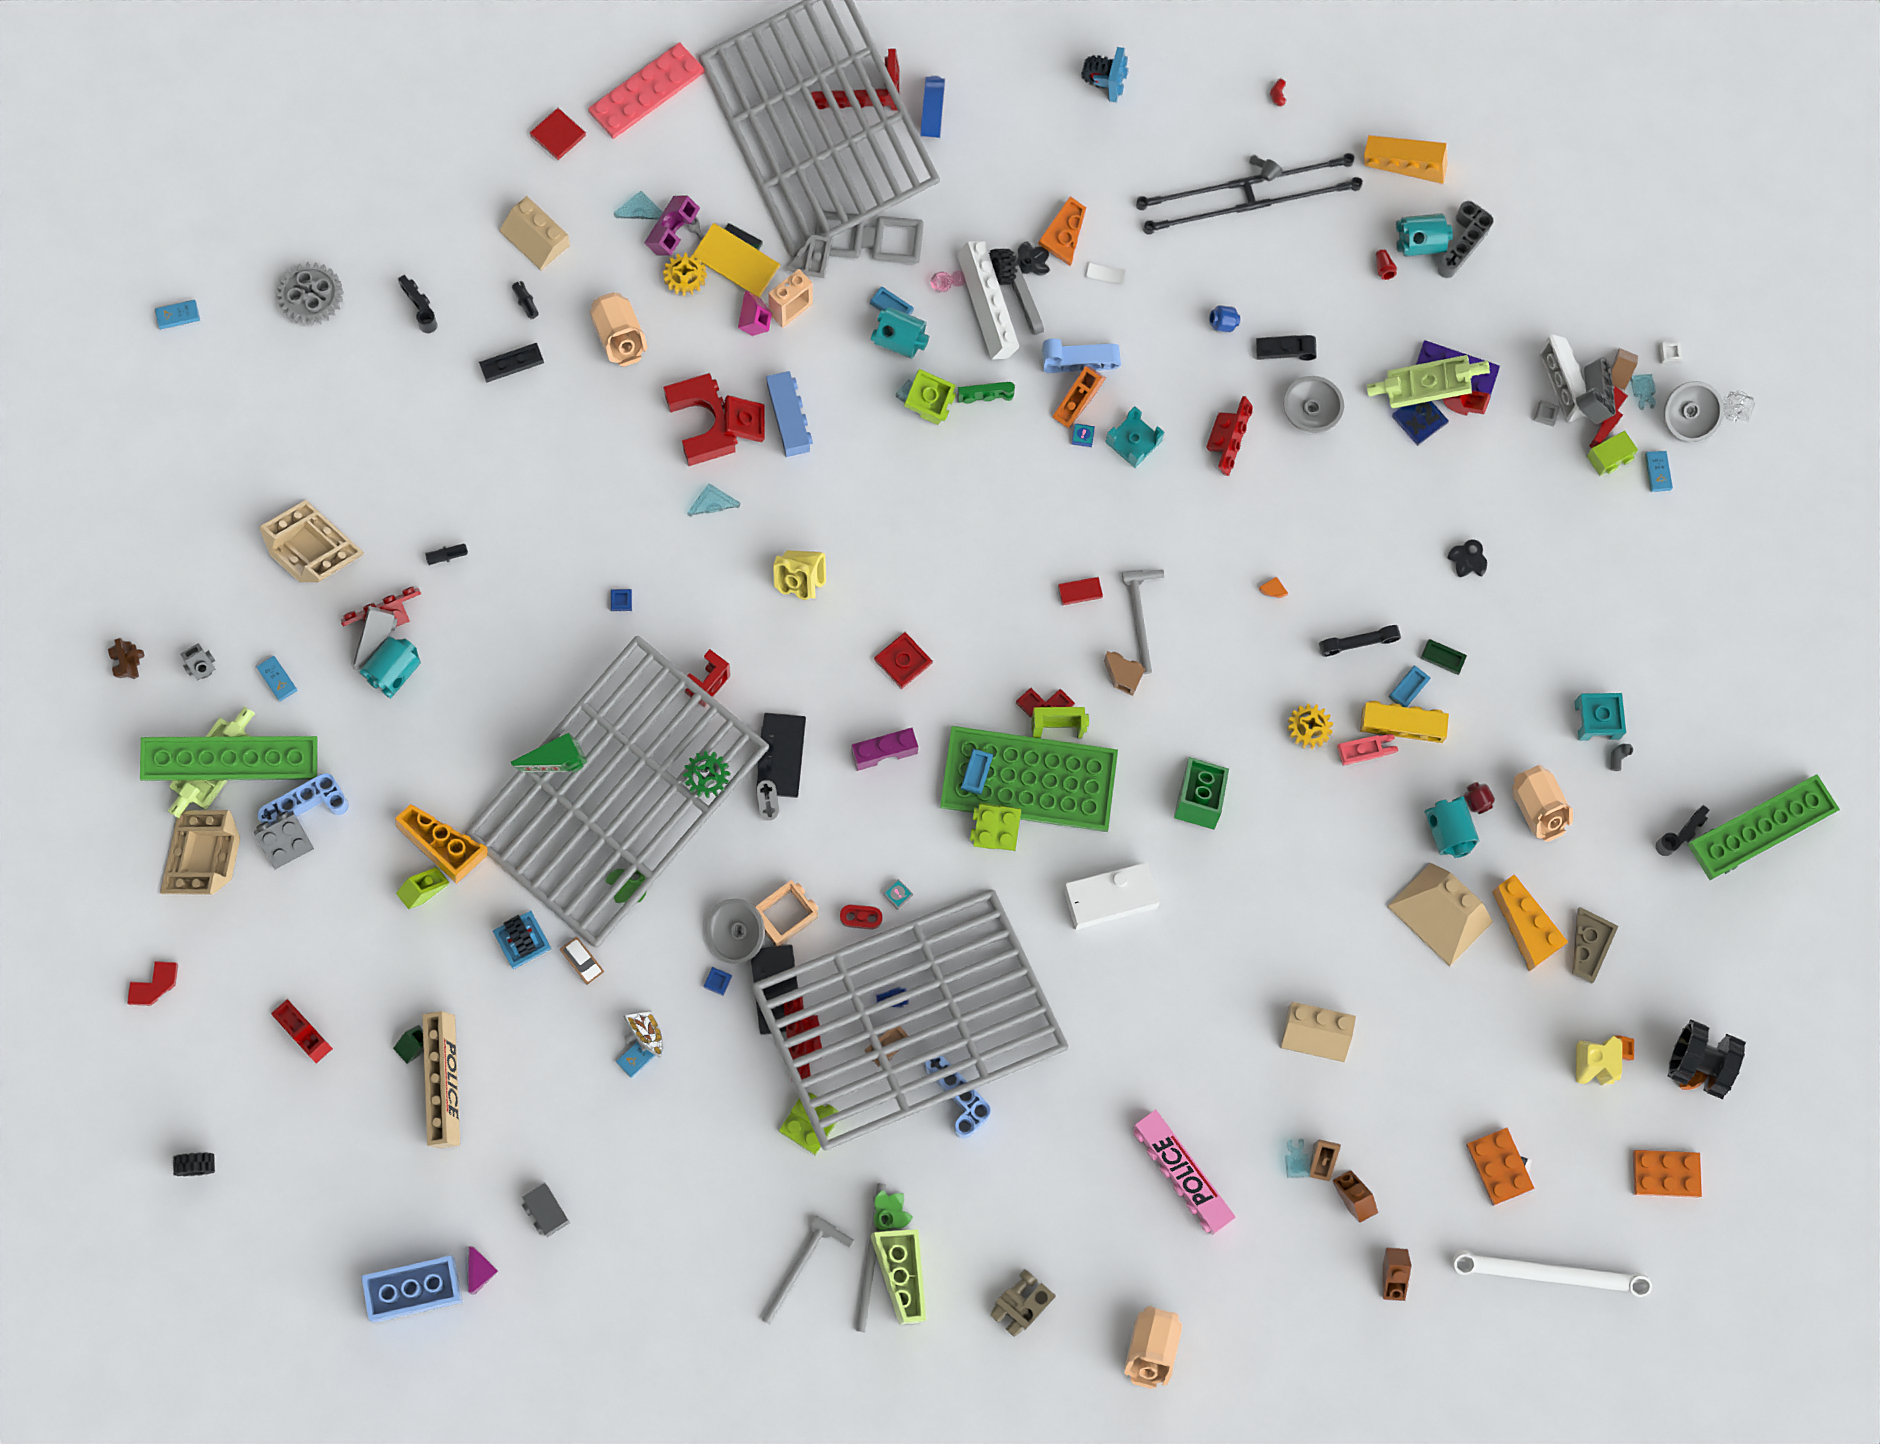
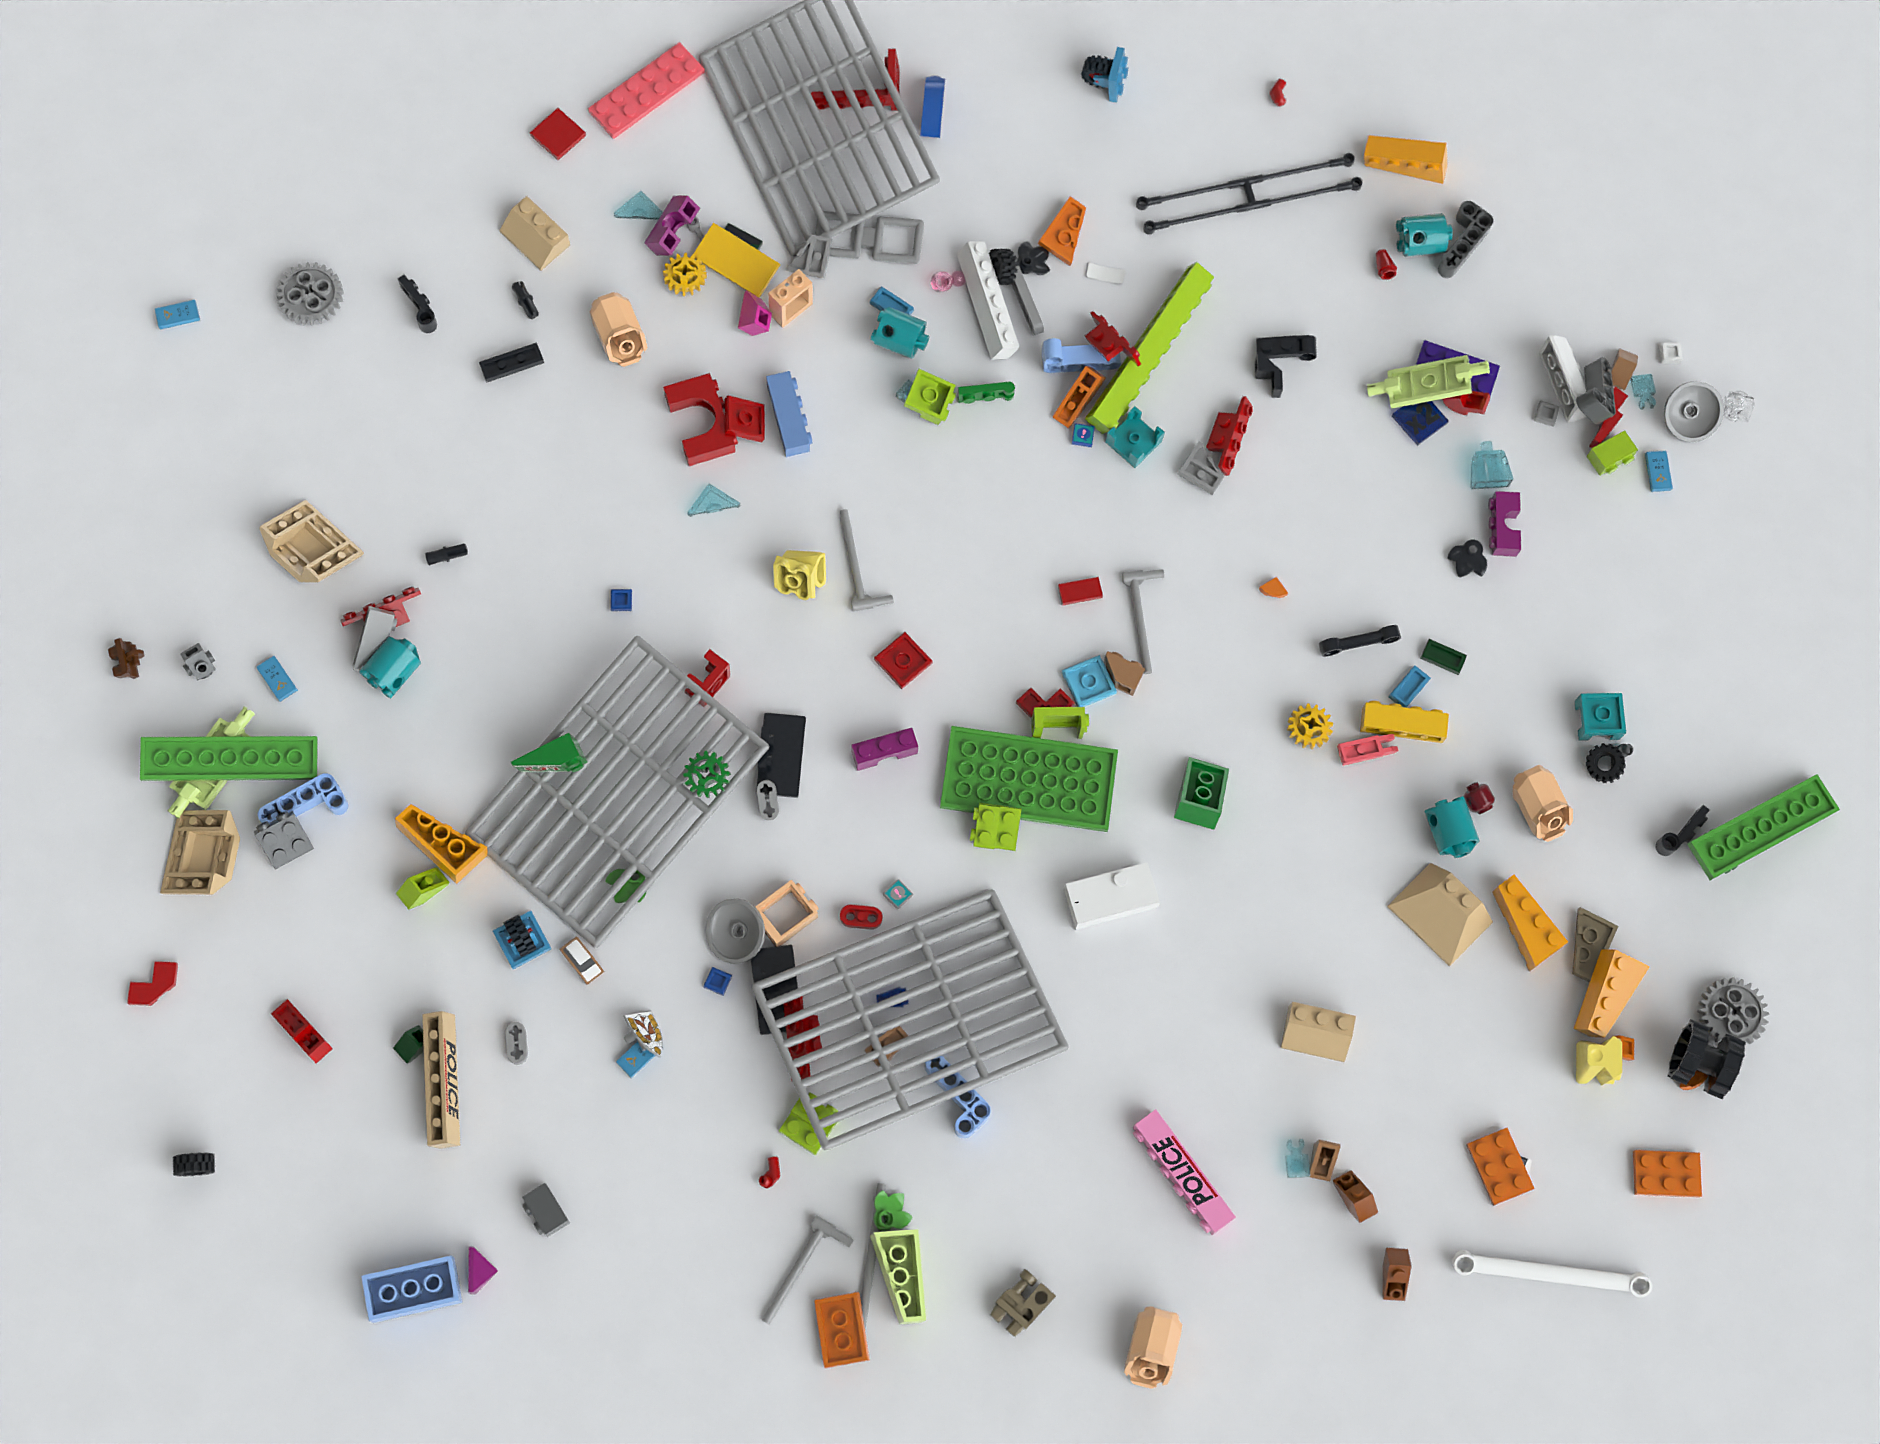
dark azure tile [961,749,993,795] -> none
blue head [1209,305,1240,333] -> none
dark grey bar [1249,155,1283,182] -> none
light grey dish [1283,376,1344,433] -> none
none -> light grey beam [505,1022,528,1065]
none -> red arm [759,1157,780,1188]
none -> orange plate [814,1292,870,1368]
none -> light grey bar [840,509,894,611]
none -> medium azure tile [1061,655,1117,707]
none -> lime brick [1085,262,1214,434]
none -> red bracket [1085,311,1141,367]
none -> light grey wing [1178,441,1224,495]
none -> black slope [1255,352,1283,398]
none -> clear light blue torso [1471,441,1514,489]
none -> magenta arch [1488,491,1521,557]
none -> light orange wedge [1574,949,1650,1038]
none -> black tyre [1586,743,1626,784]
none -> light grey gear [1697,977,1769,1045]

